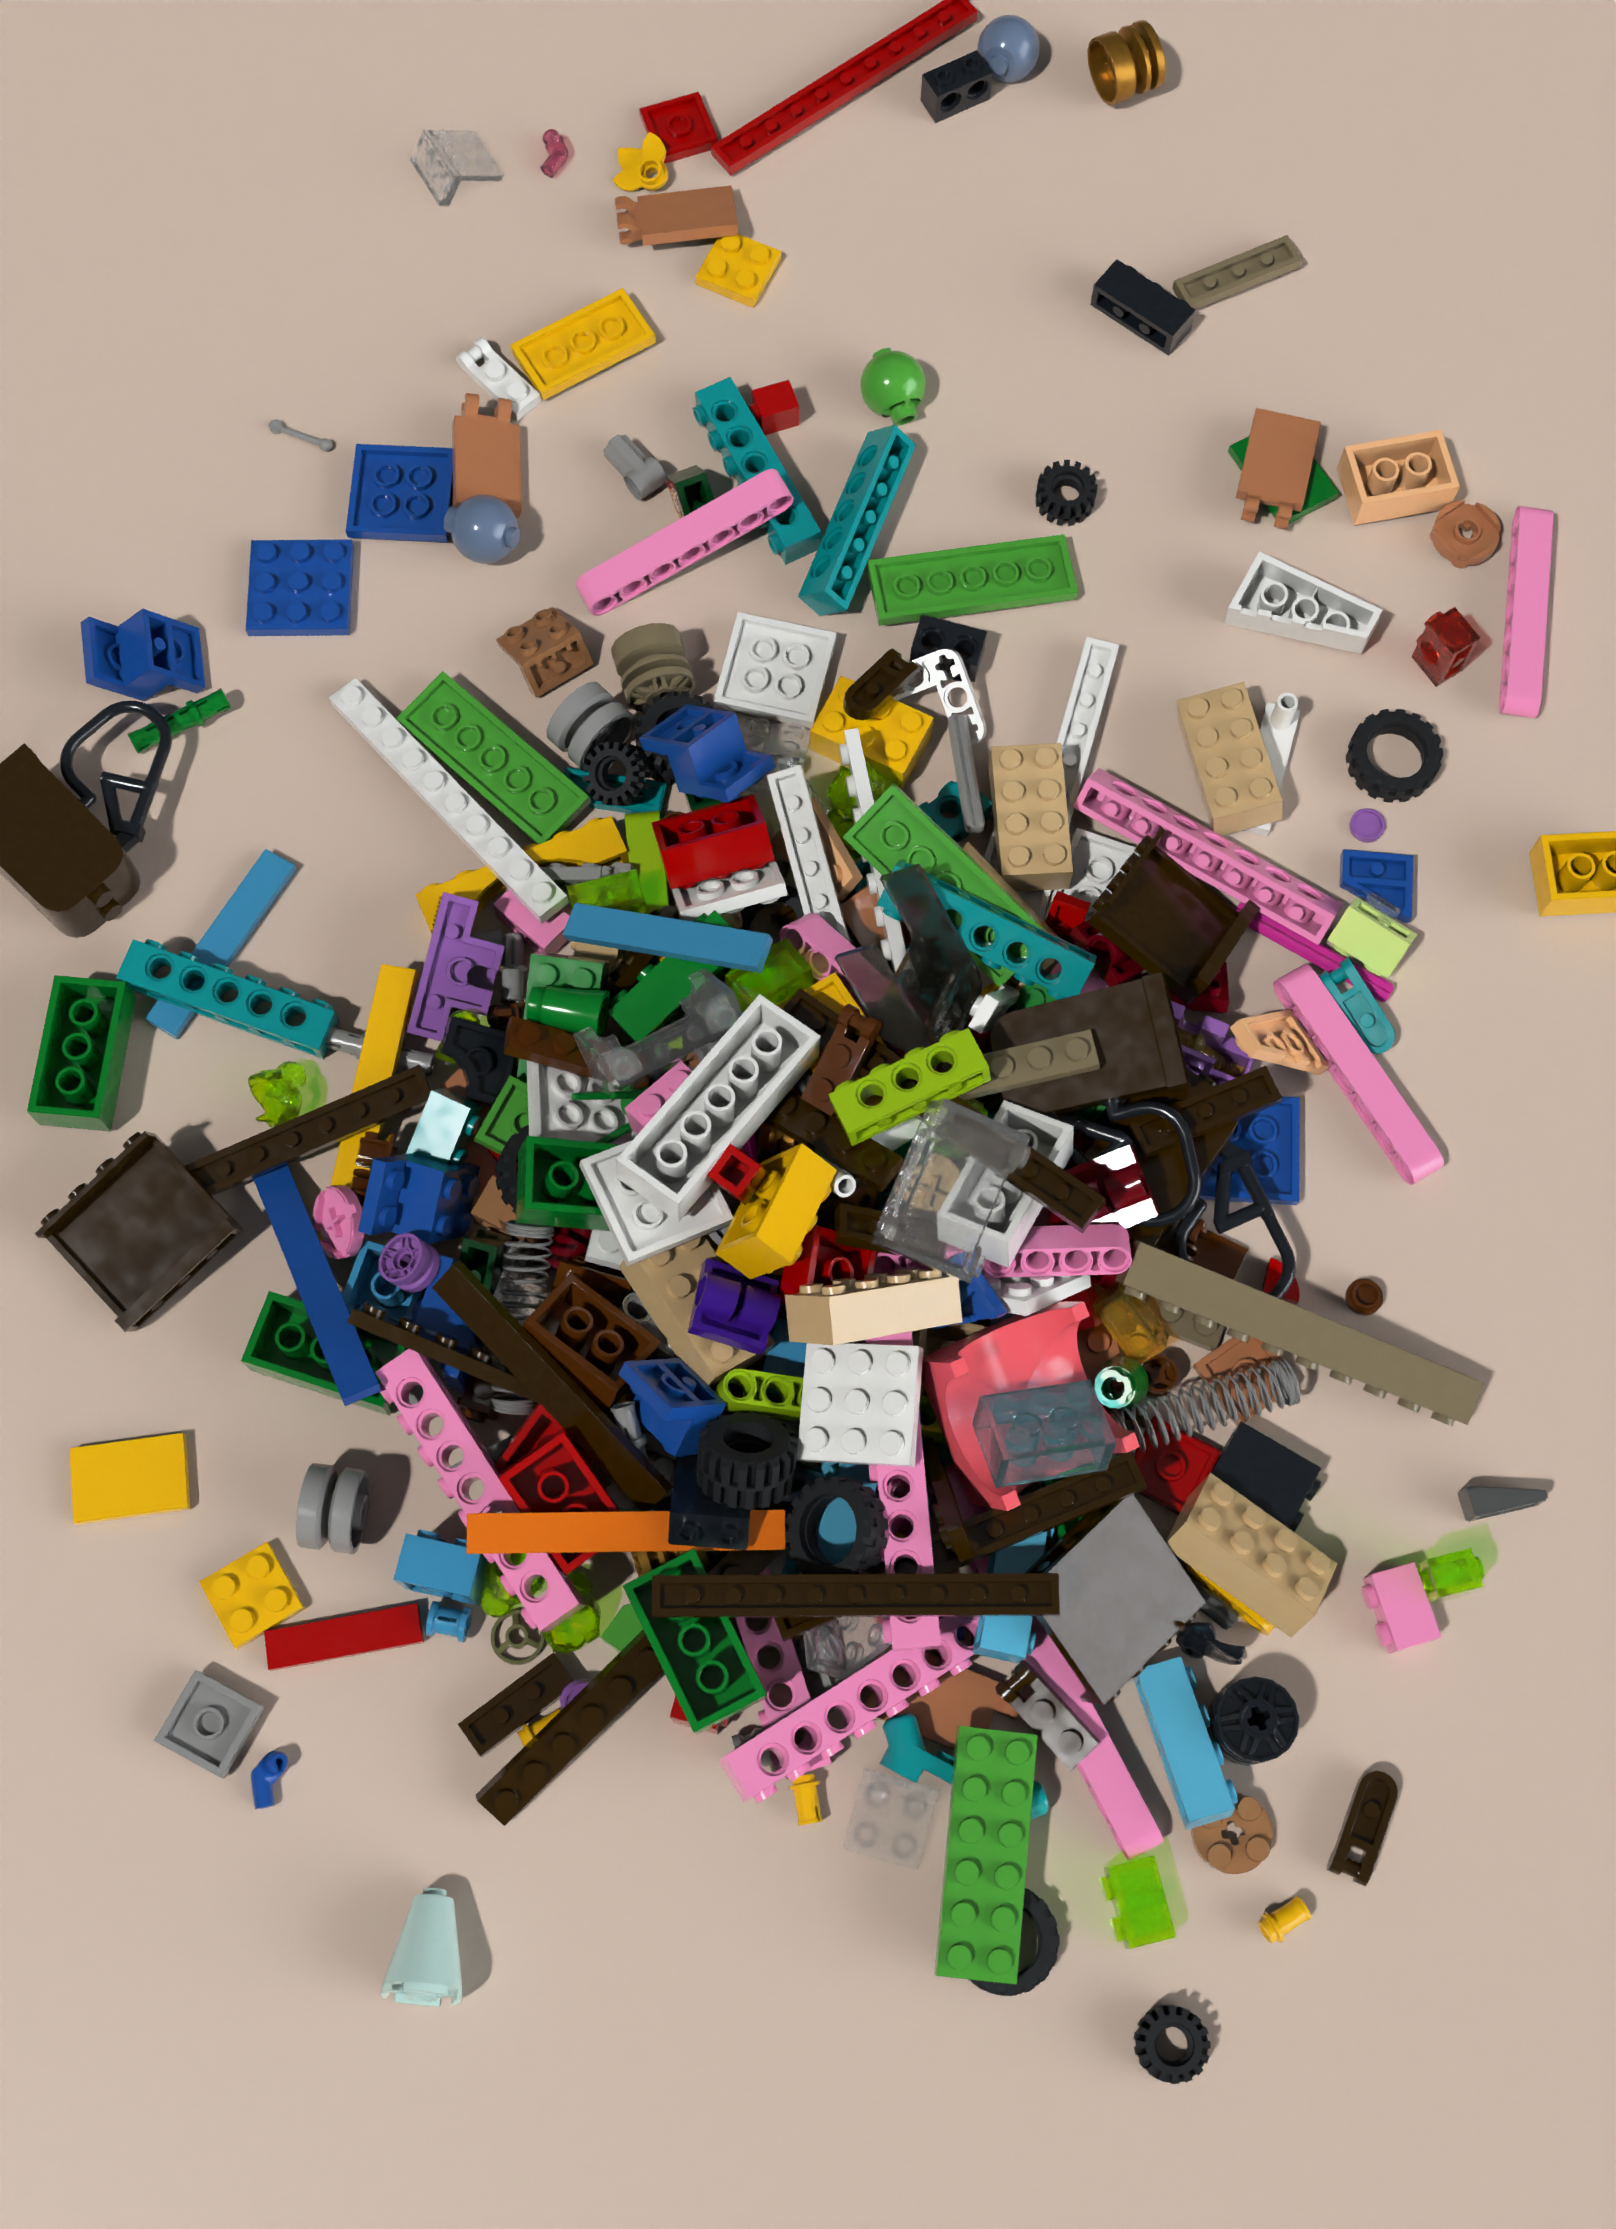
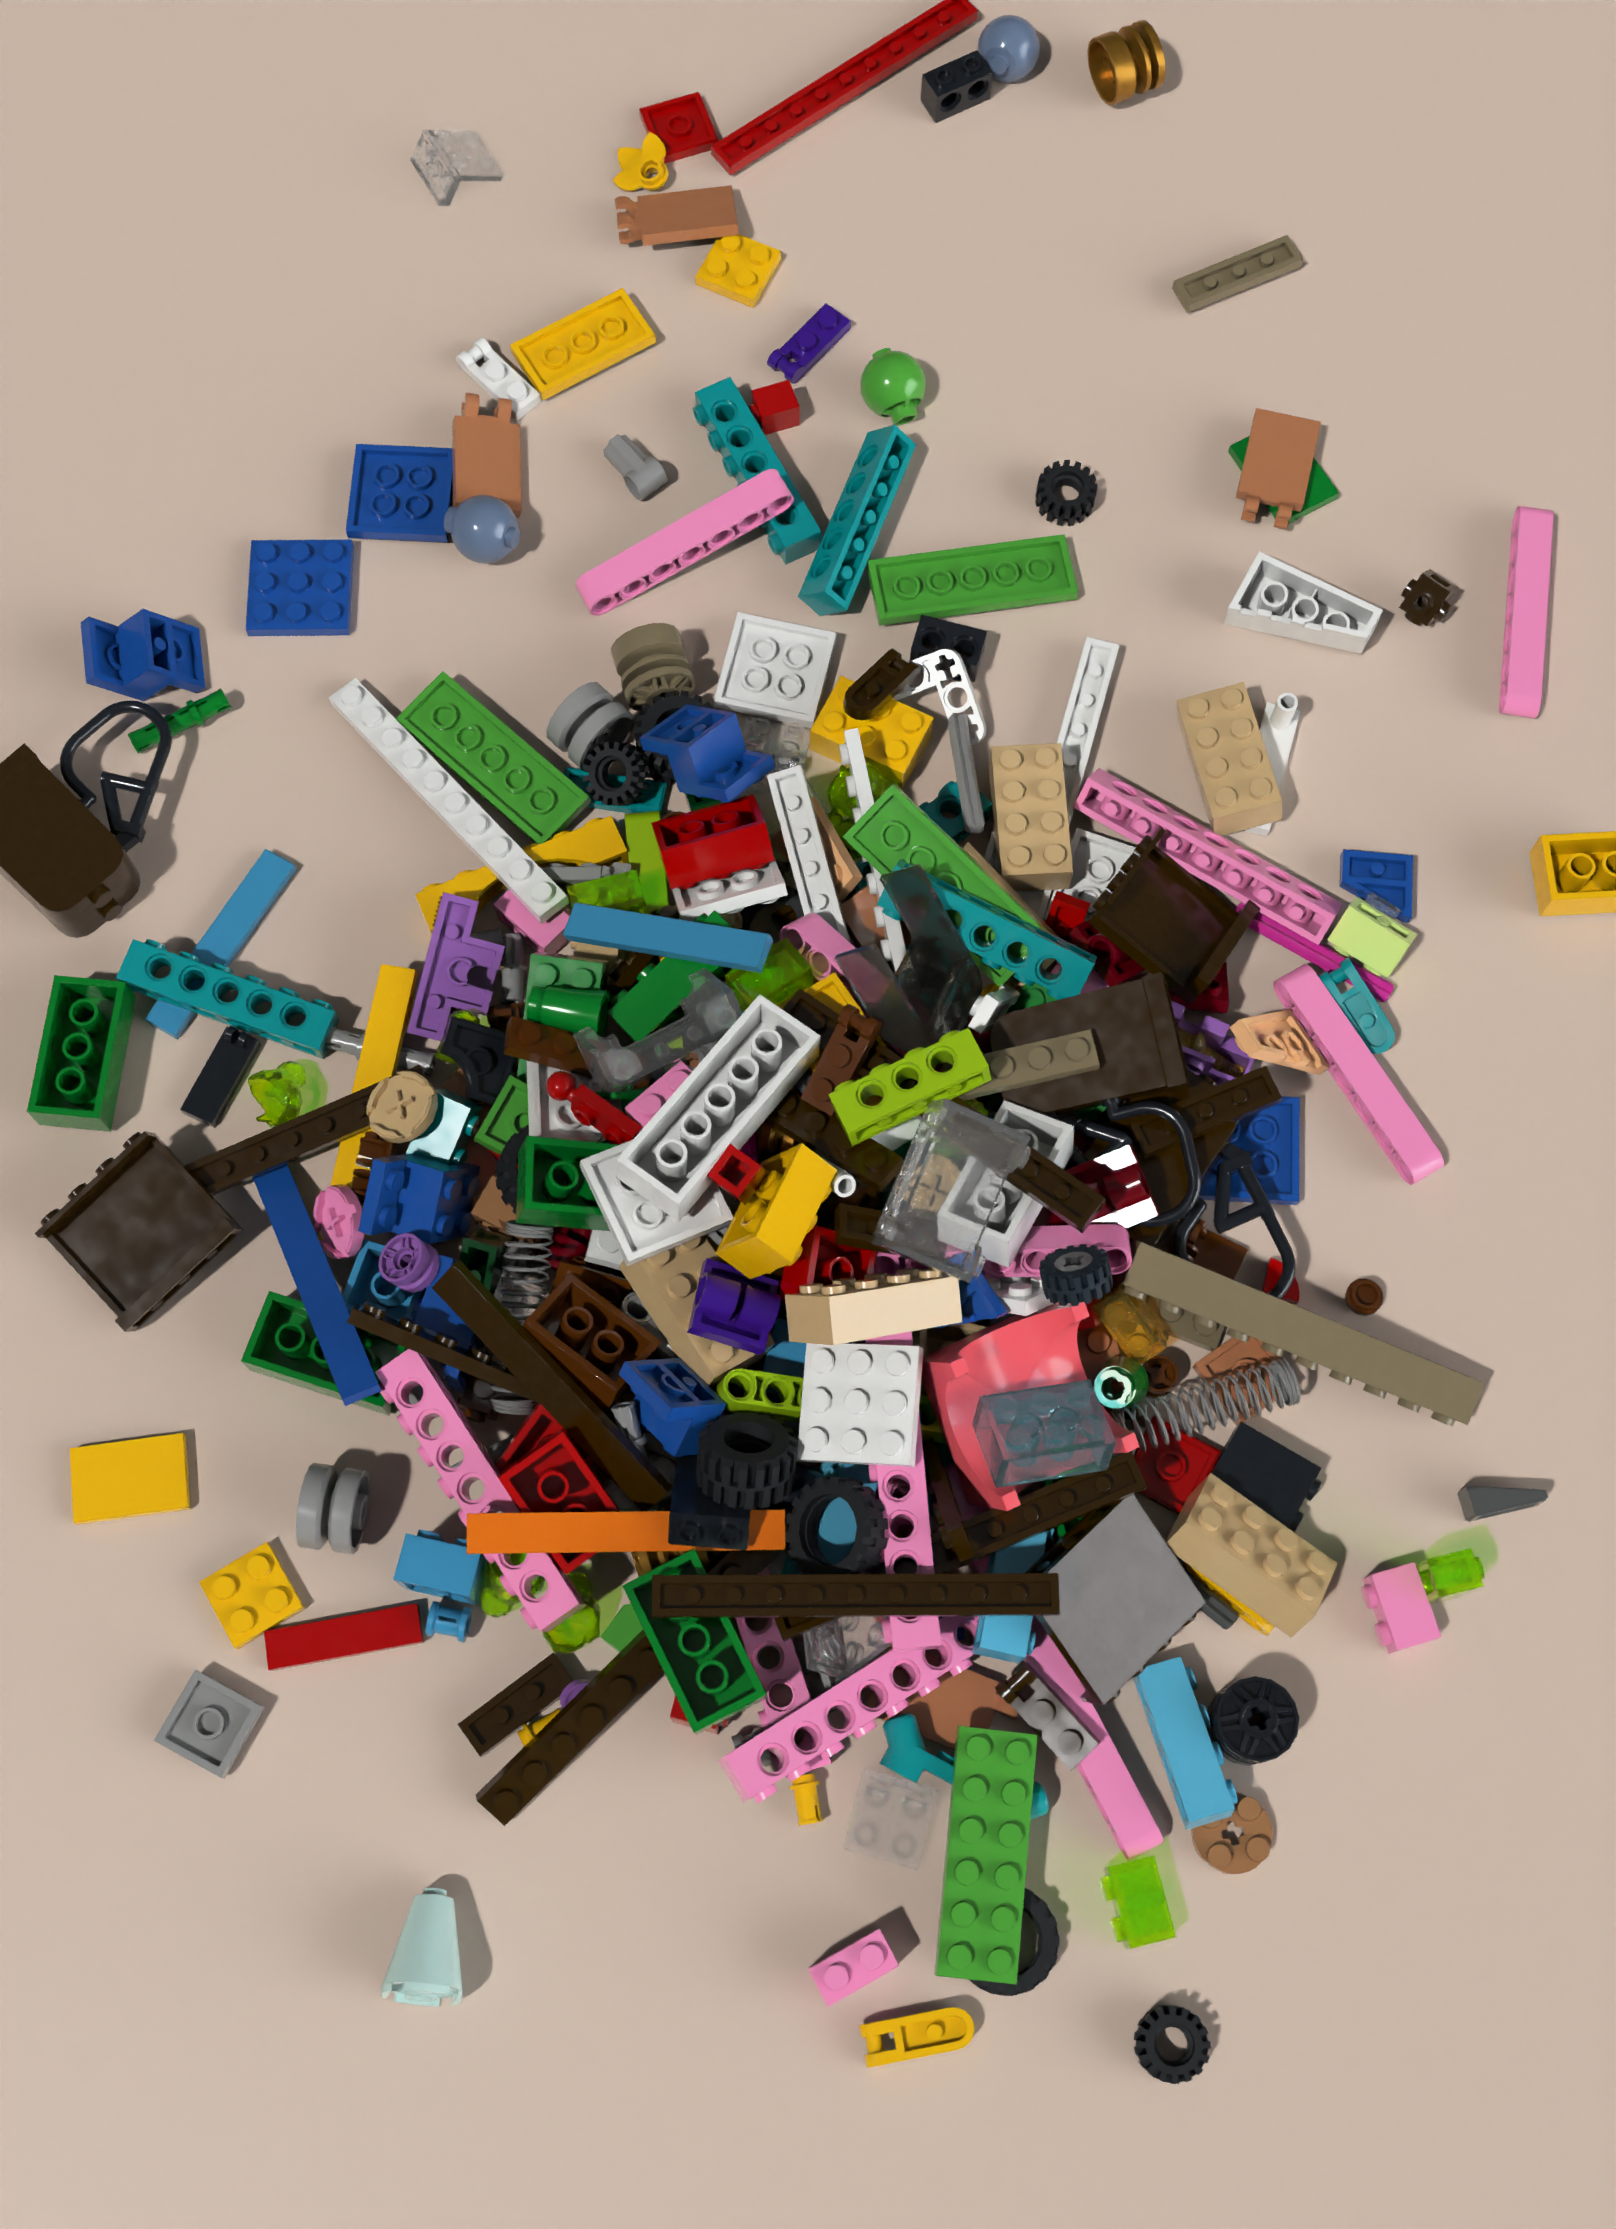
blue arm [251,1751,288,1809] -> none
light grey hinge [269,419,332,452] -> none
olive piece [491,1610,545,1665] -> none
medium nougat bracket [496,607,594,698] -> none
clear pink arm [541,129,569,178] -> none
dark green slope [665,465,714,519] -> none
black brick [1090,259,1196,356] -> none
black plate [1176,1622,1245,1665] -> none
yellow pin [1257,1896,1311,1944] -> none
dark brown plate [1327,1771,1398,1886] -> none
light nougat brick [1337,430,1460,525] -> none
black tyre [1346,709,1443,803] -> none
medium lavender piece [1349,808,1385,843] -> none
clear red brick [1411,607,1480,687] -> none
nougat plate [1430,500,1501,569] -> none
none -> black hinge [180,1026,261,1128]
none -> tan tile [366,1070,438,1144]
none -> red plate [546,1071,642,1145]
none -> dark purple plate [767,303,851,384]
none -> bright pink brick [808,1928,899,2007]
none -> yellow plate [859,2007,974,2068]
none -> black wheel [1039,1244,1113,1306]
none -> dark brown brick [1399,569,1458,626]

